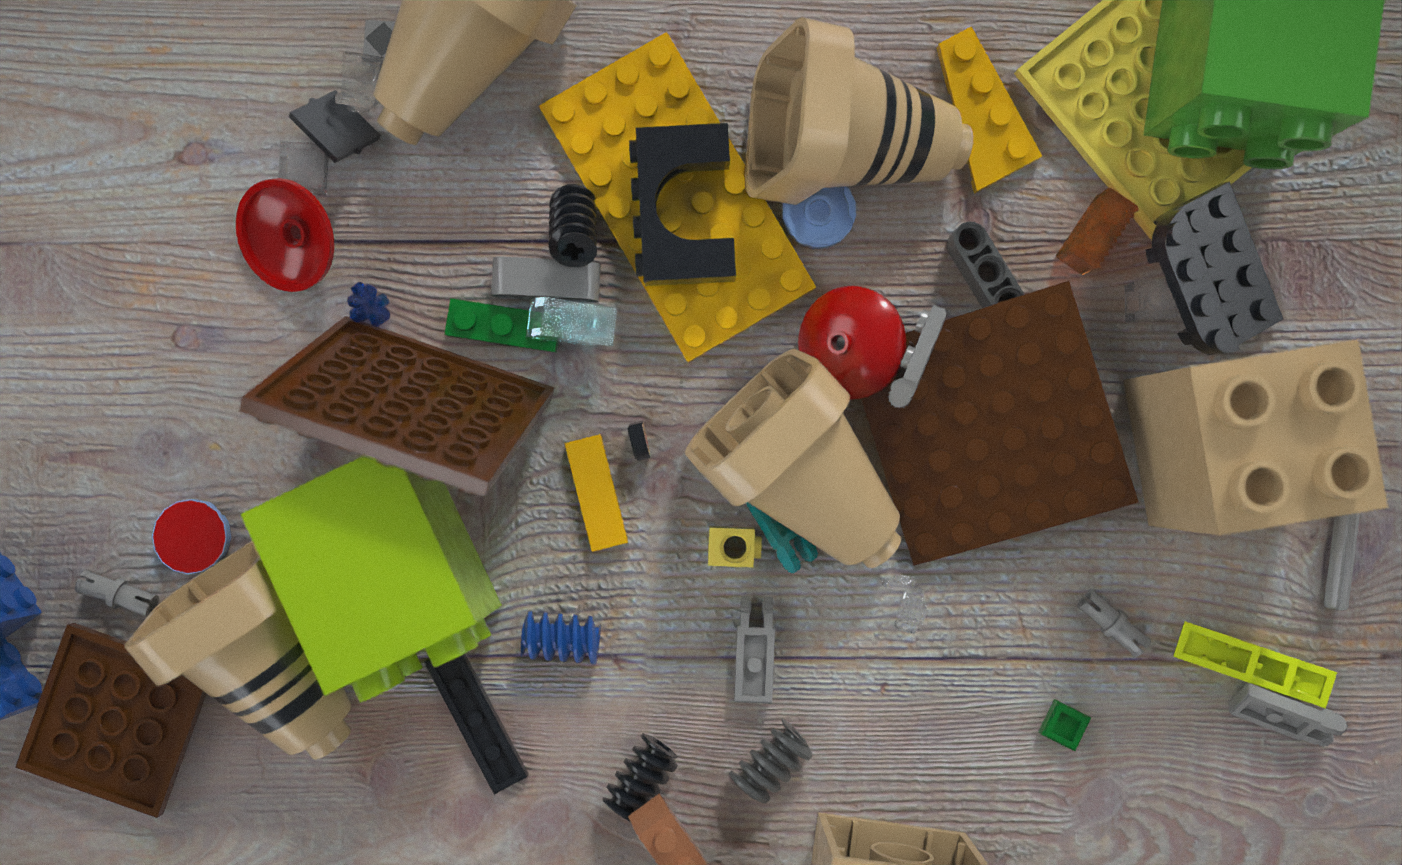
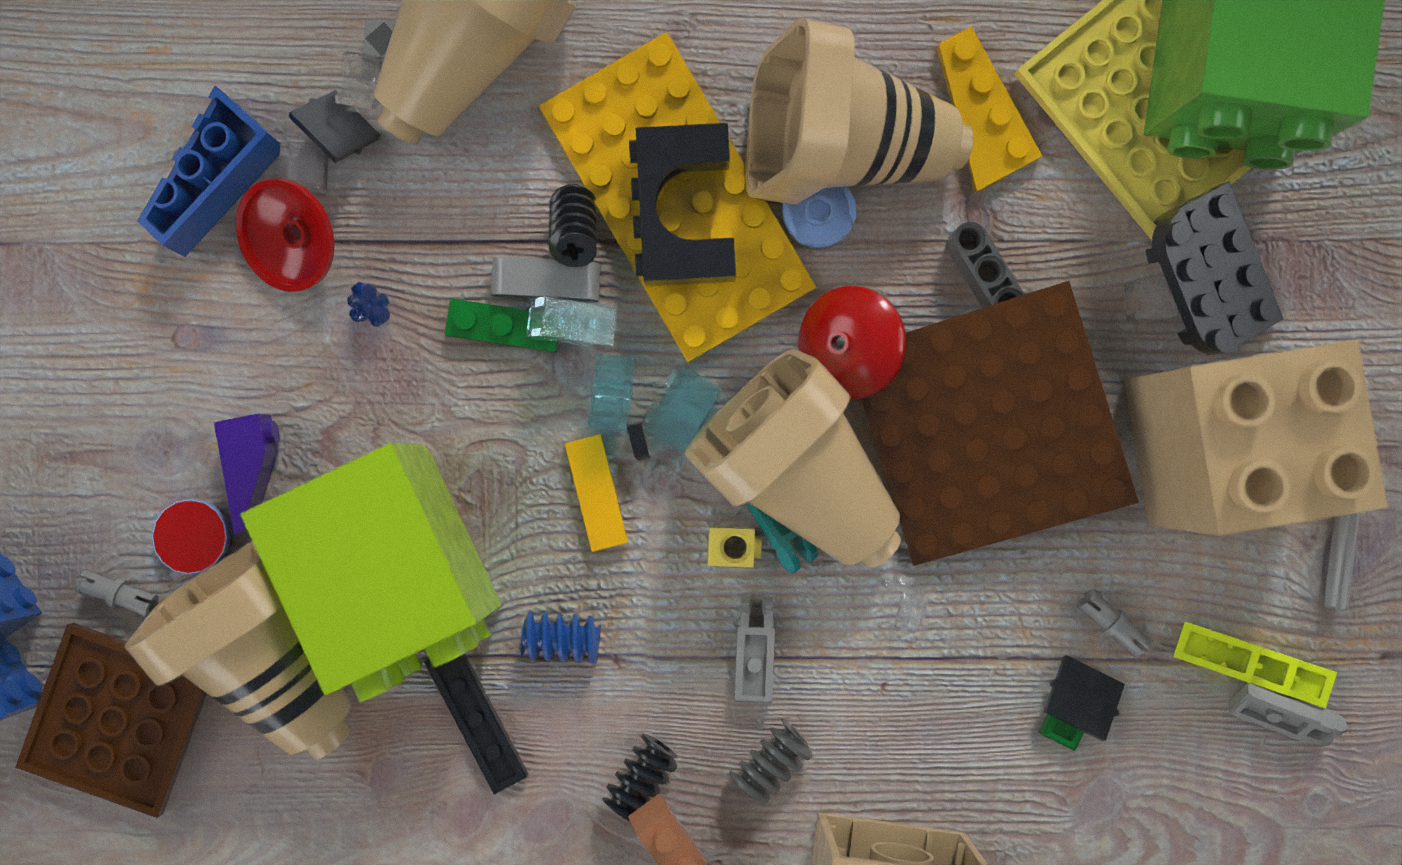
reddish brown plate [239,316,555,497] -> none
light grey hinge [888,305,948,409] -> none
clear orange brick [1056,187,1139,275] -> none
none -> blue wedge [137,85,286,257]
none -> dark purple slope [214,414,280,534]
none -> clear light blue brick [588,353,637,434]
none -> clear light blue brick [643,365,722,454]
none -> black piece [1043,655,1125,741]

